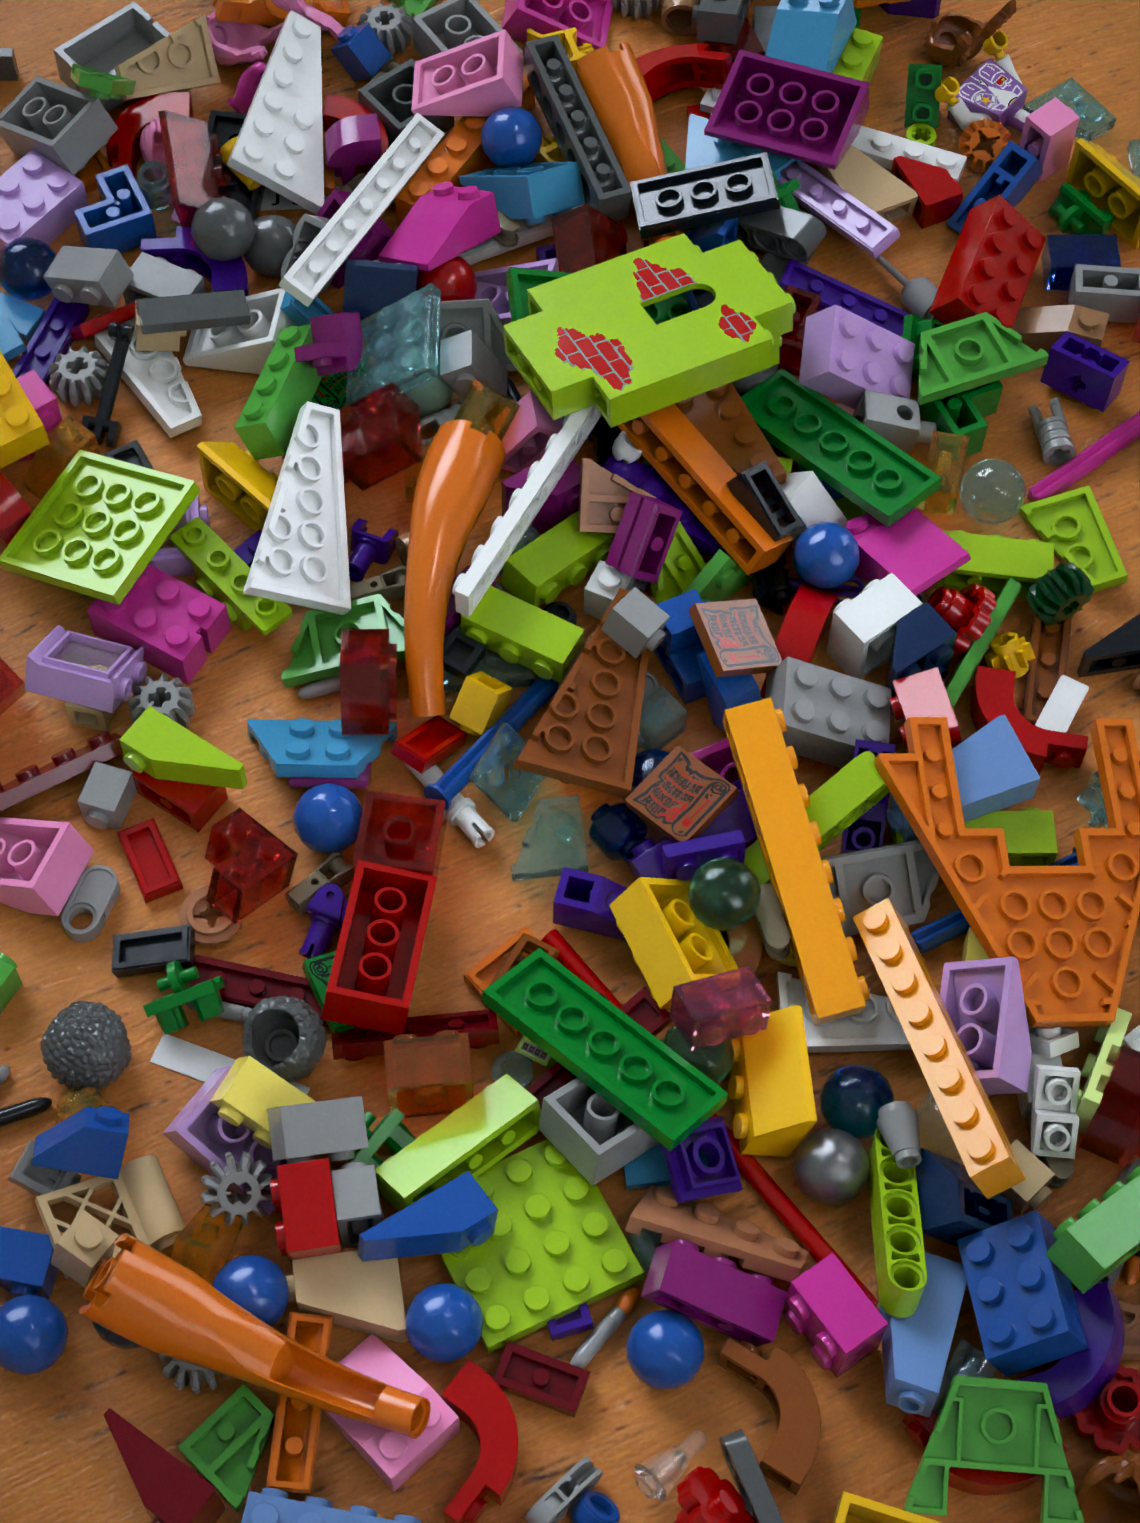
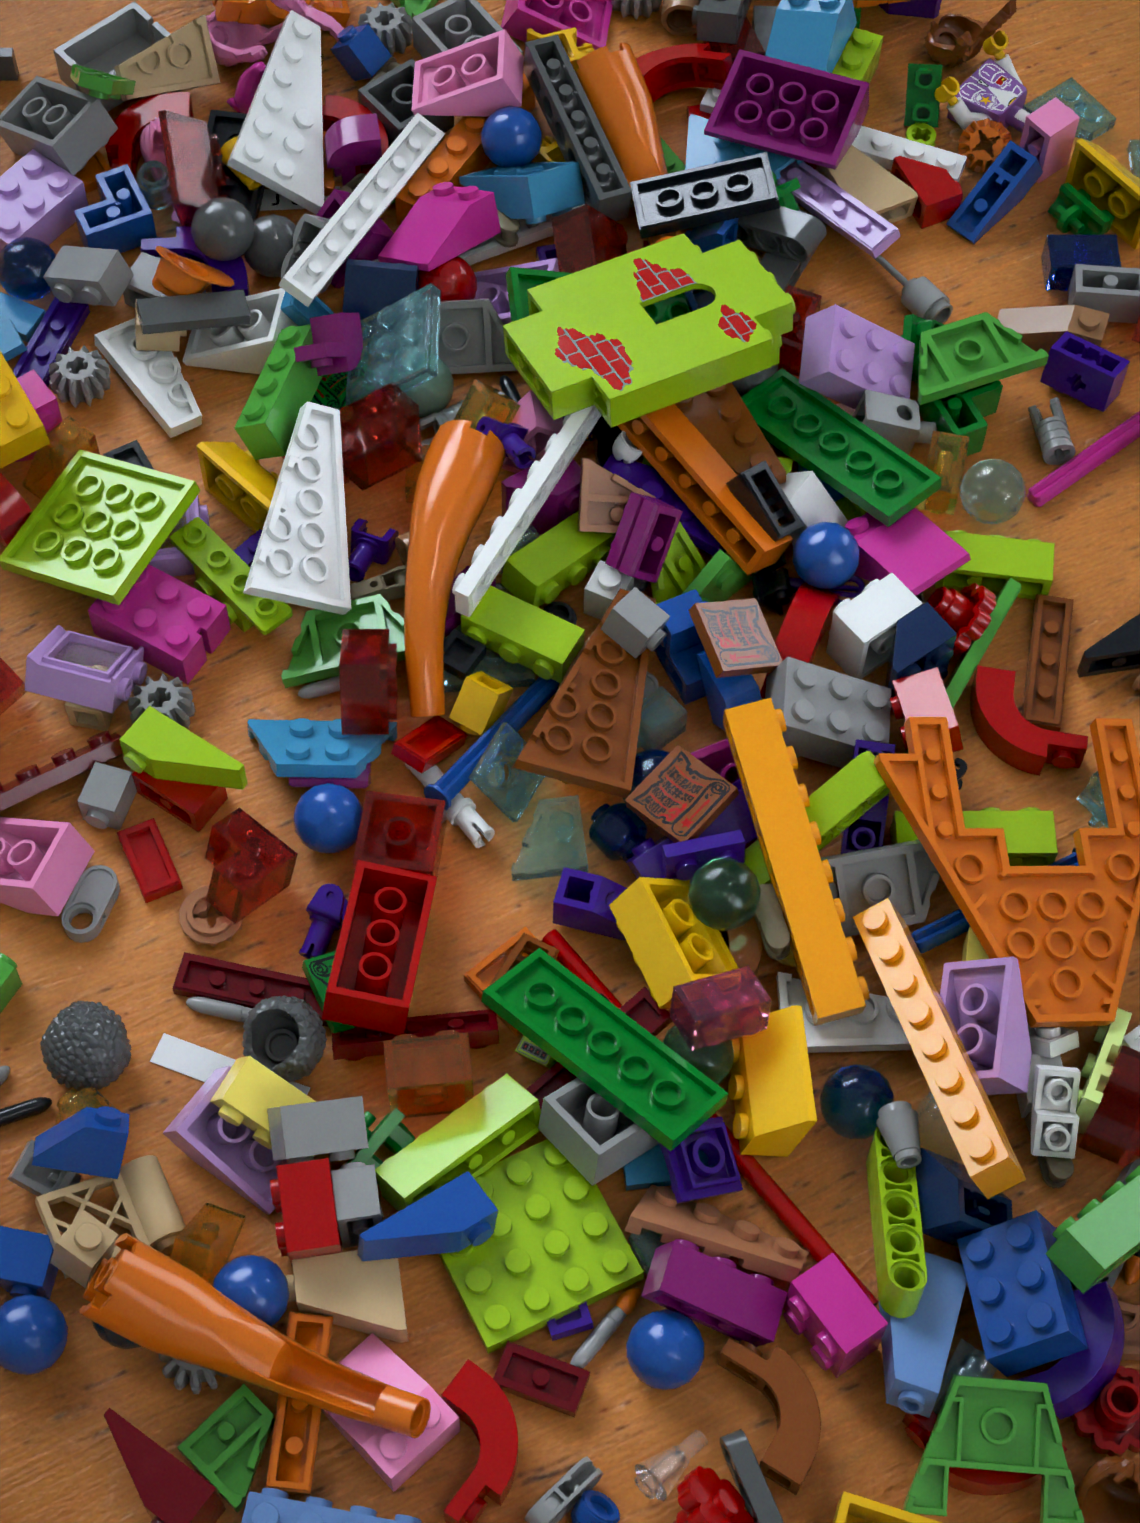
red tile [69,301,135,341] -> none
black hinge [78,322,134,448] -> none
black tile [112,924,195,978] -> none
green hips [143,960,226,1035] -> none
light grey gear [201,1152,273,1226] -> none
dark tan bar [285,852,356,916] -> none
blue piece [406,1283,483,1363] -> none
light grey brick [440,329,508,414] -> none
clear light blue tile [492,1051,533,1089] -> none
dark purple tile [778,259,910,337] -> none
flat silver piece [793,1129,870,1205] -> none
medium blue slope [886,714,1041,842] -> none
red brick [929,194,1046,329] -> none
yellow gear [984,632,1035,679] -> none
tan brick [1002,1139,1055,1216] -> none
lime wing [1019,485,1128,593] -> none
dark green gear [1026,562,1094,626] -> none
white sticker [1035,675,1089,733] -> none
none -> orange piece [152,246,234,296]
none -> dark purple piece [476,416,536,469]

